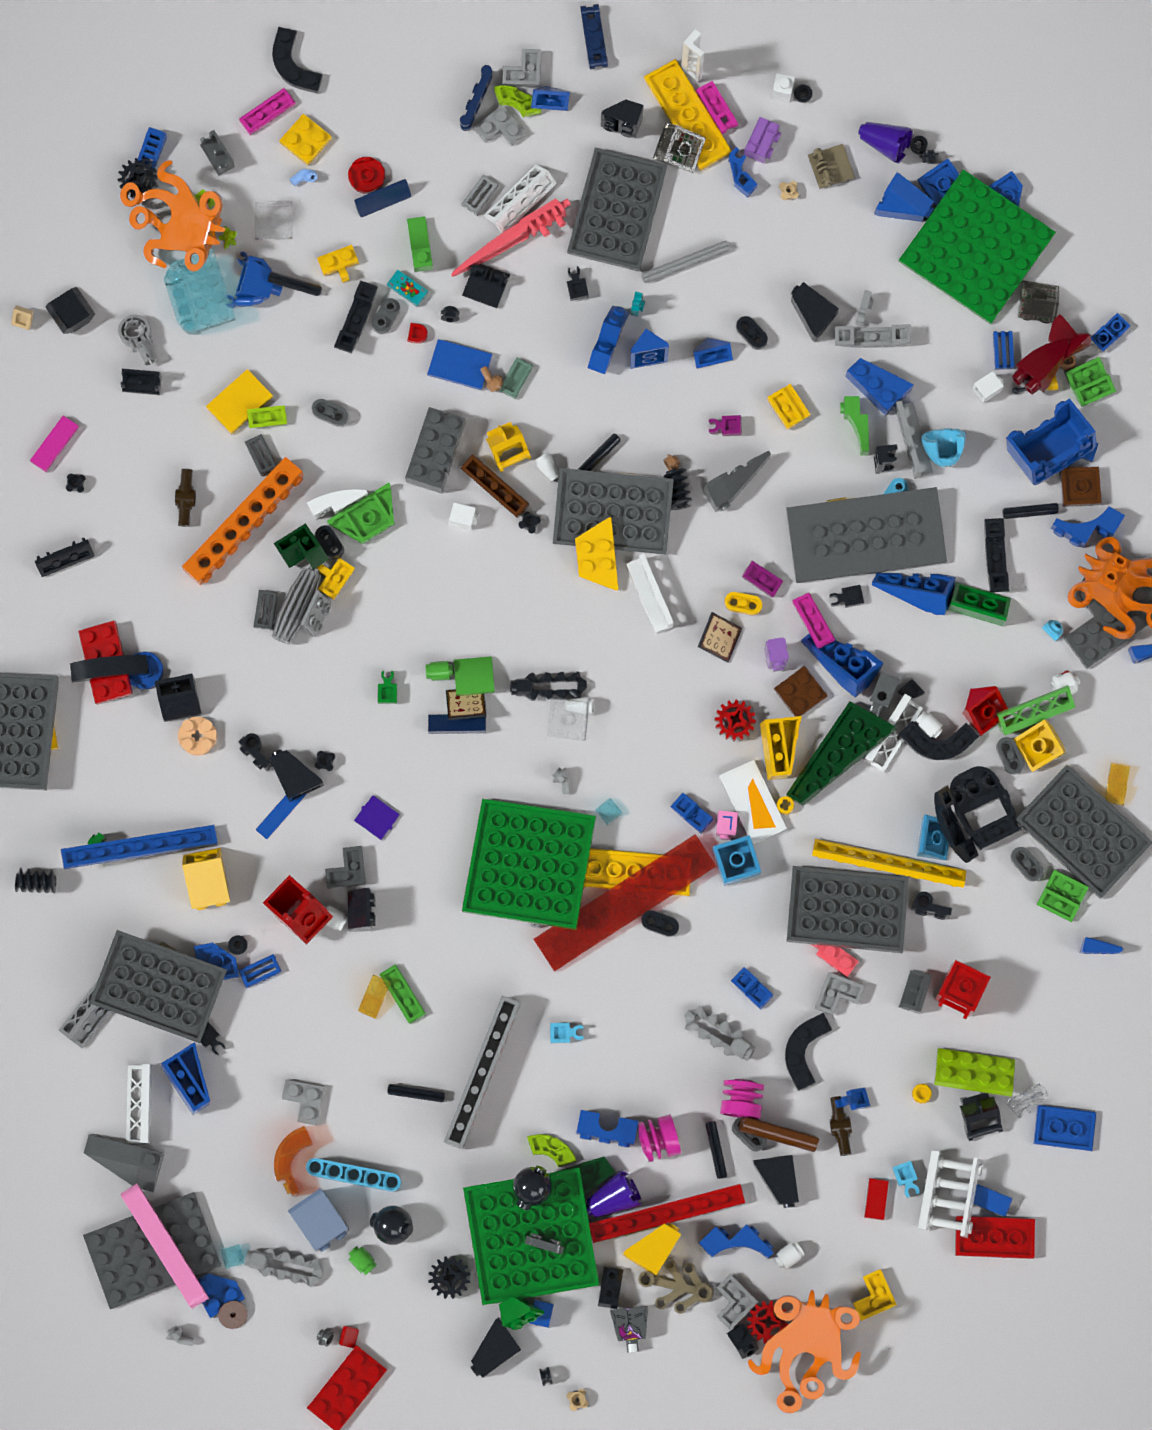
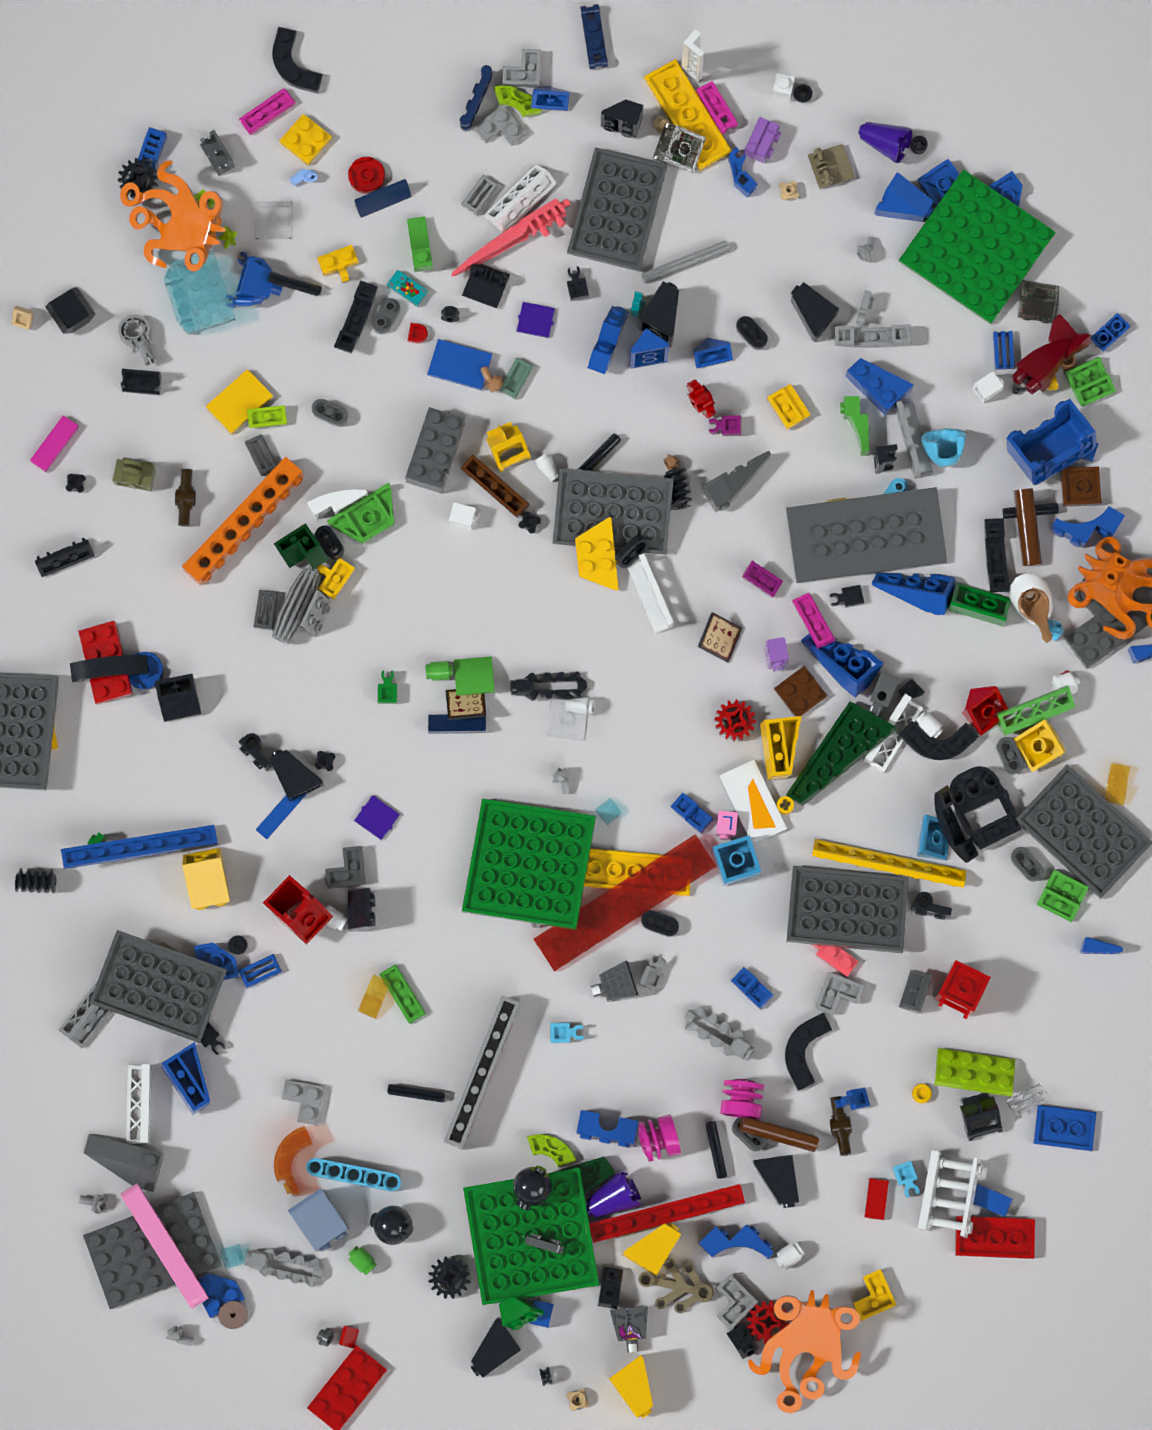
light nougat plate [178,717,217,756] -> none
yellow plate [724,592,762,616] -> none
black plate [919,150,939,163] -> none
none -> light grey plate [79,1194,107,1214]
none -> olive brick [112,457,156,492]
none -> dark purple piece [516,302,555,338]
none -> dark grey torso [590,961,639,1002]
none -> yellow slope [609,1355,653,1419]
none -> black plate [615,535,649,568]
none -> black slope [639,281,679,348]
none -> light grey plate [639,955,666,992]
none -> tan plate [652,116,669,133]
none -> red gear [687,379,716,419]
none -> light grey plate [857,237,875,262]
none -> hat [1010,573,1053,643]
none -> reddish brown brick [1014,488,1042,566]

